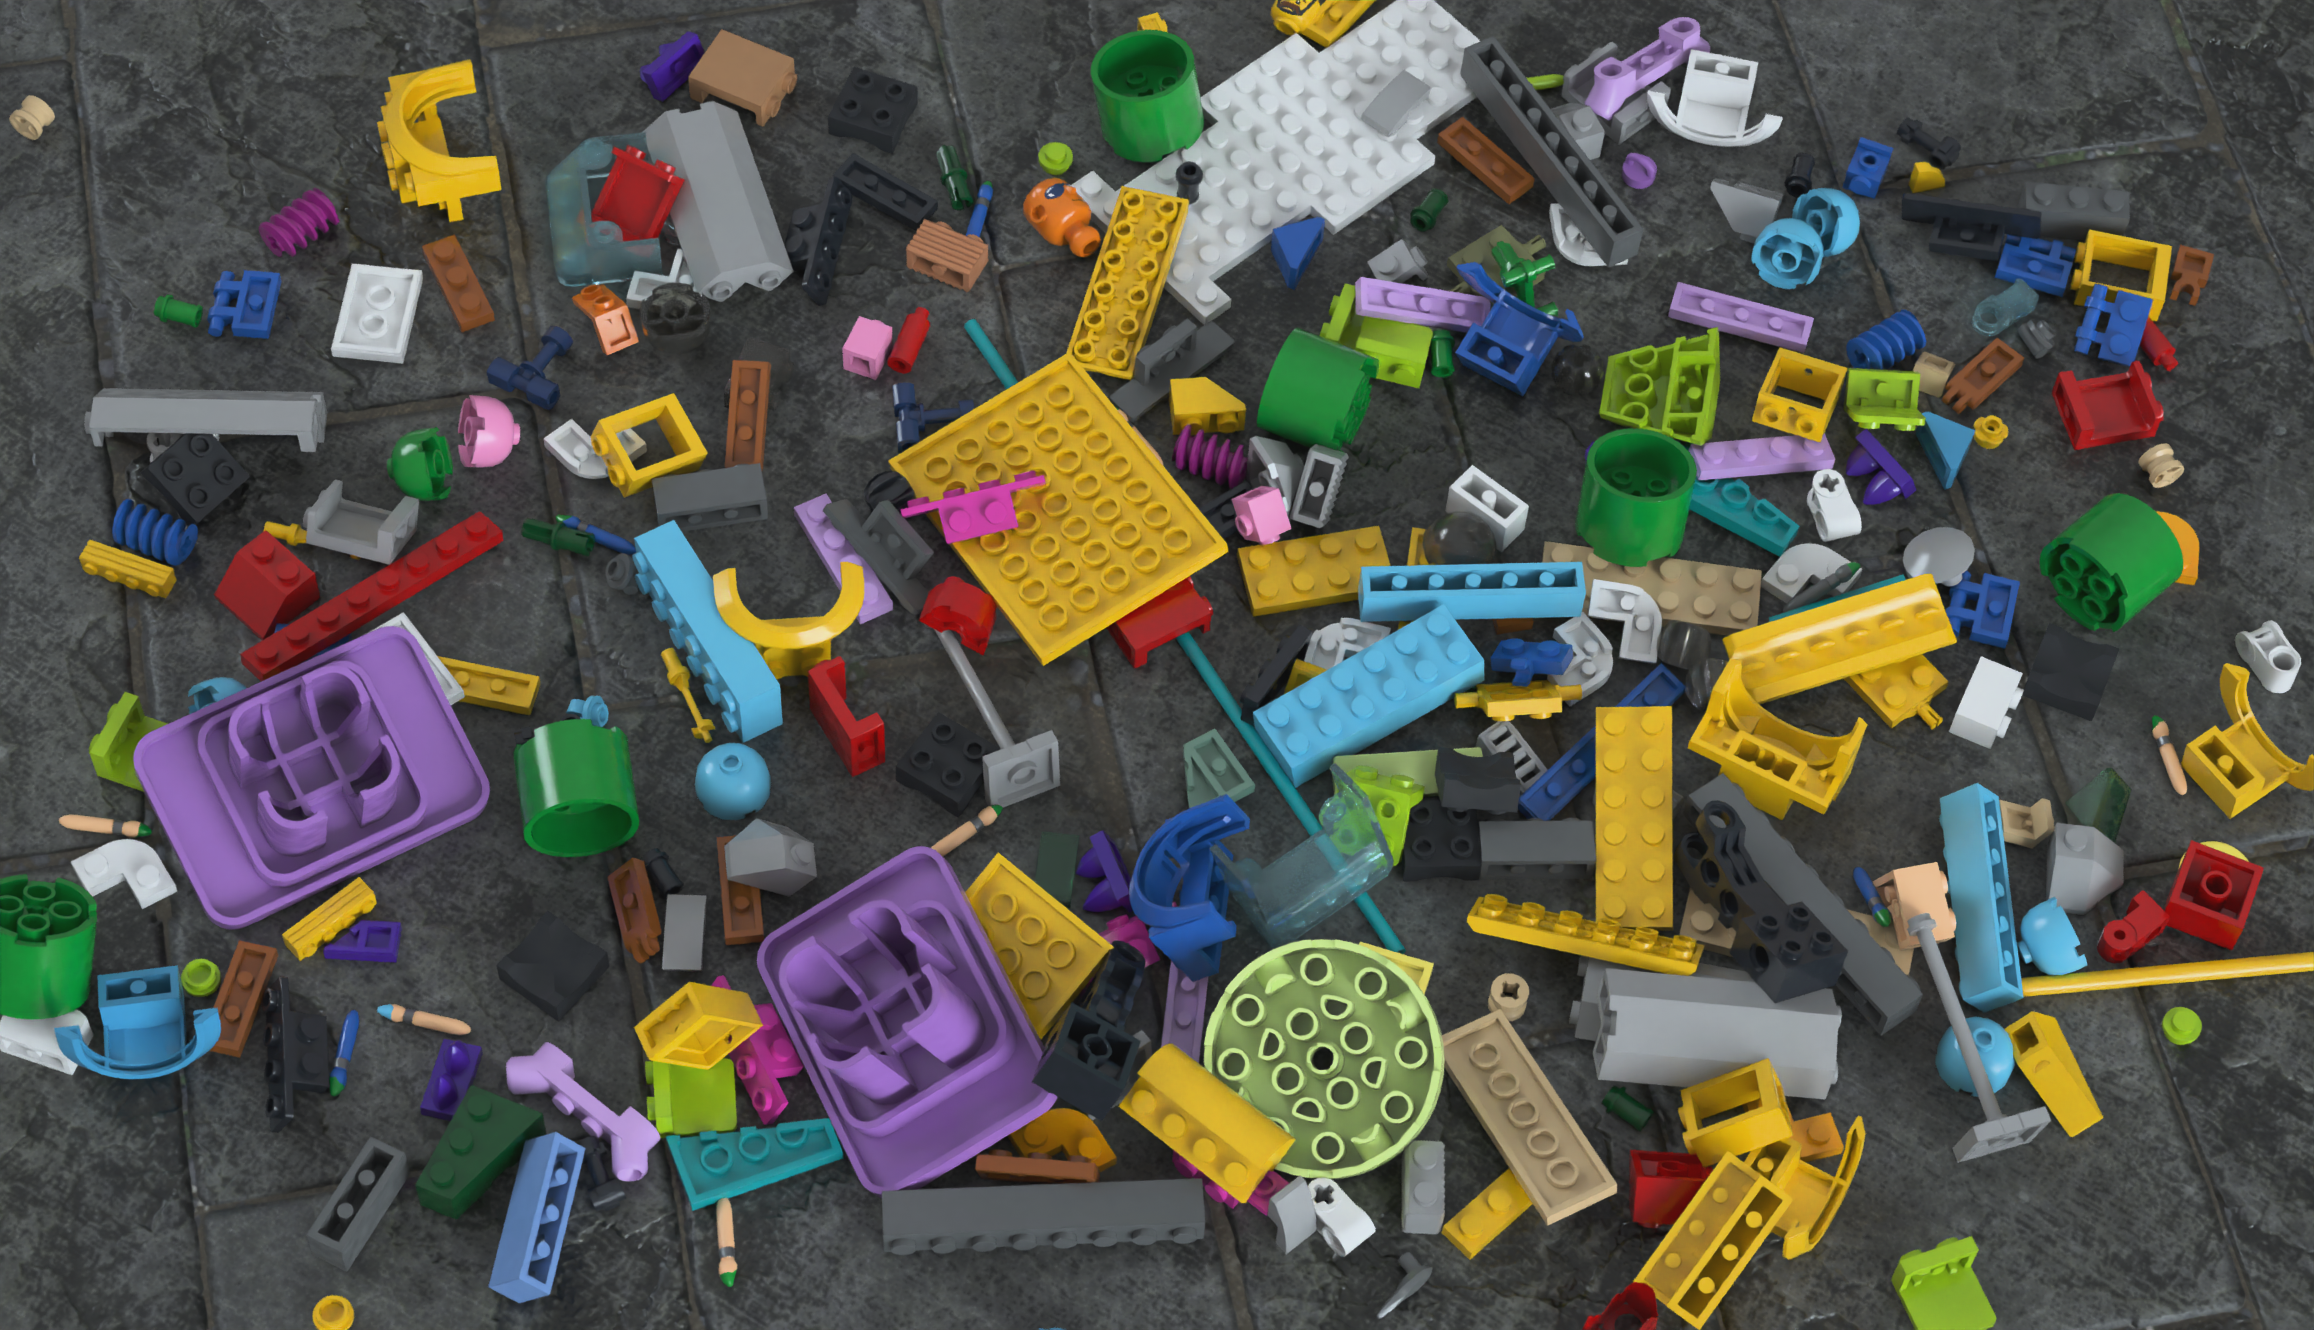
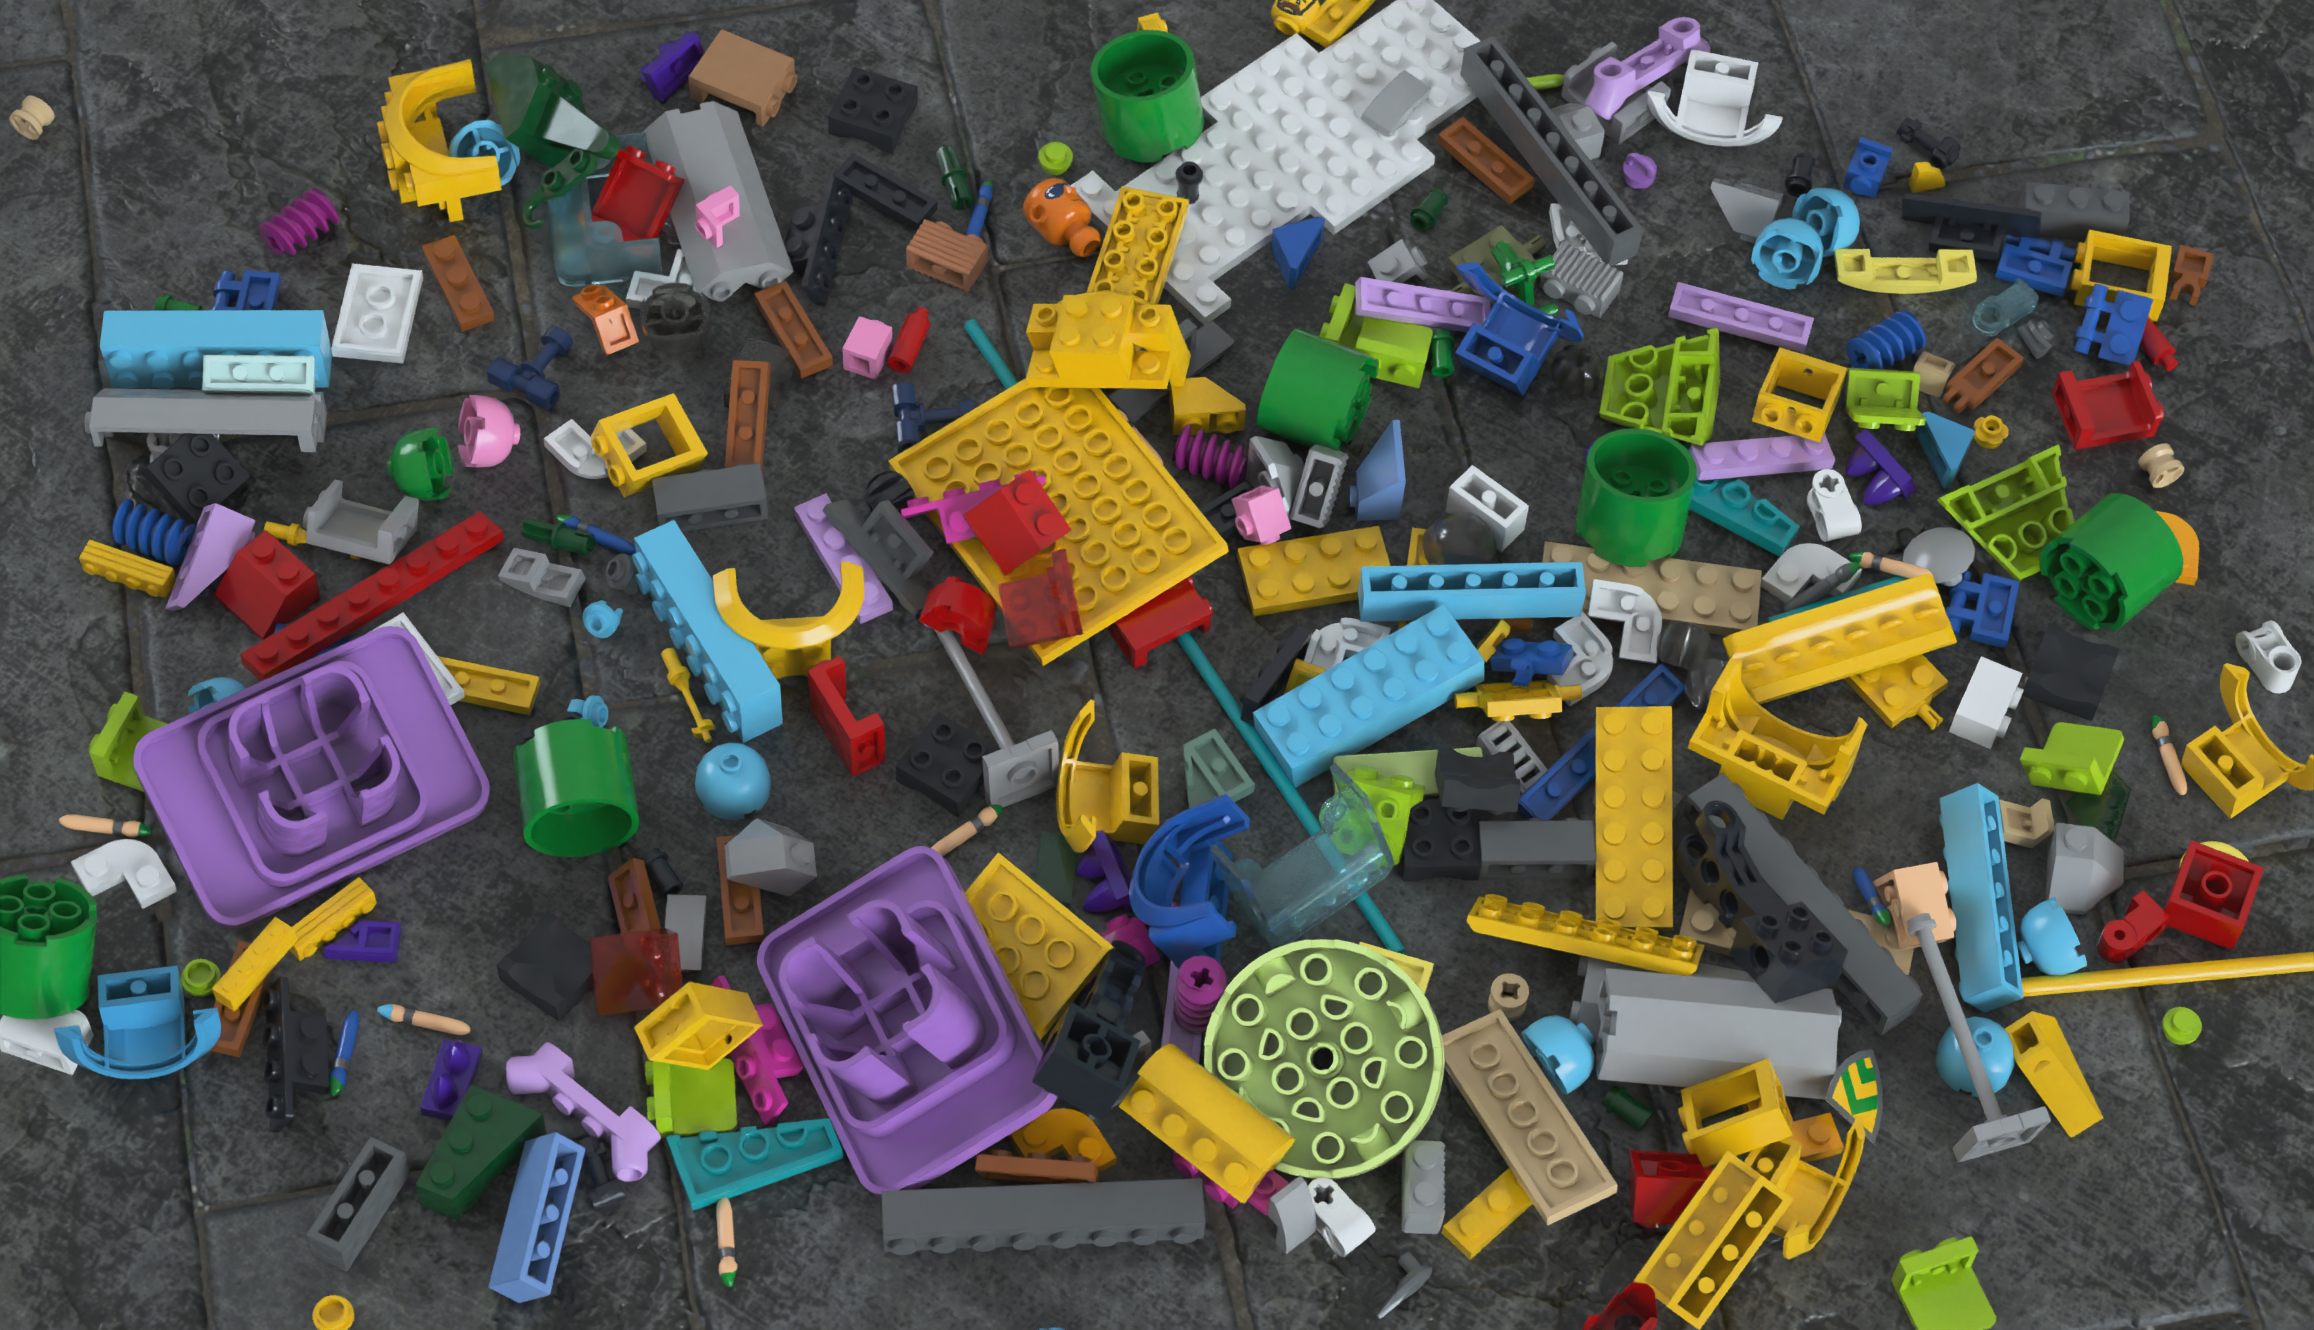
none -> medium azure brick [100,310,332,390]
none -> lavender slope [165,503,256,611]
none -> light aqua tile [202,355,316,394]
none -> yellow piece [212,917,298,1012]
none -> medium azure cylinder [448,120,520,186]
none -> dark green slope [485,52,621,230]
none -> light grey slope [498,548,586,607]
none -> medium azure plate [582,600,623,638]
none -> clear red bracket [590,928,682,1015]
none -> bright pink bracket [694,185,740,248]
none -> dark orange plate [754,281,833,379]
none -> red slope [962,469,1072,576]
none -> clear red bracket [998,549,1083,649]
none -> yellow piece [1026,291,1191,389]
none -> yellow piece [1056,700,1159,853]
none -> magenta piece [1174,955,1227,1034]
none -> medium blue slope [1348,420,1406,521]
none -> yellow tile [1476,619,1511,662]
none -> medium azure cylinder [1521,1015,1595,1095]
none -> light grey brick [1539,242,1623,319]
none -> sticker [1825,1049,1883,1144]
none -> light yellow slope [1834,249,1977,294]
none -> light nougat piece [1849,552,1933,579]
none -> lime wedge [1937,444,2074,581]
none -> lime bracket [2020,722,2124,795]

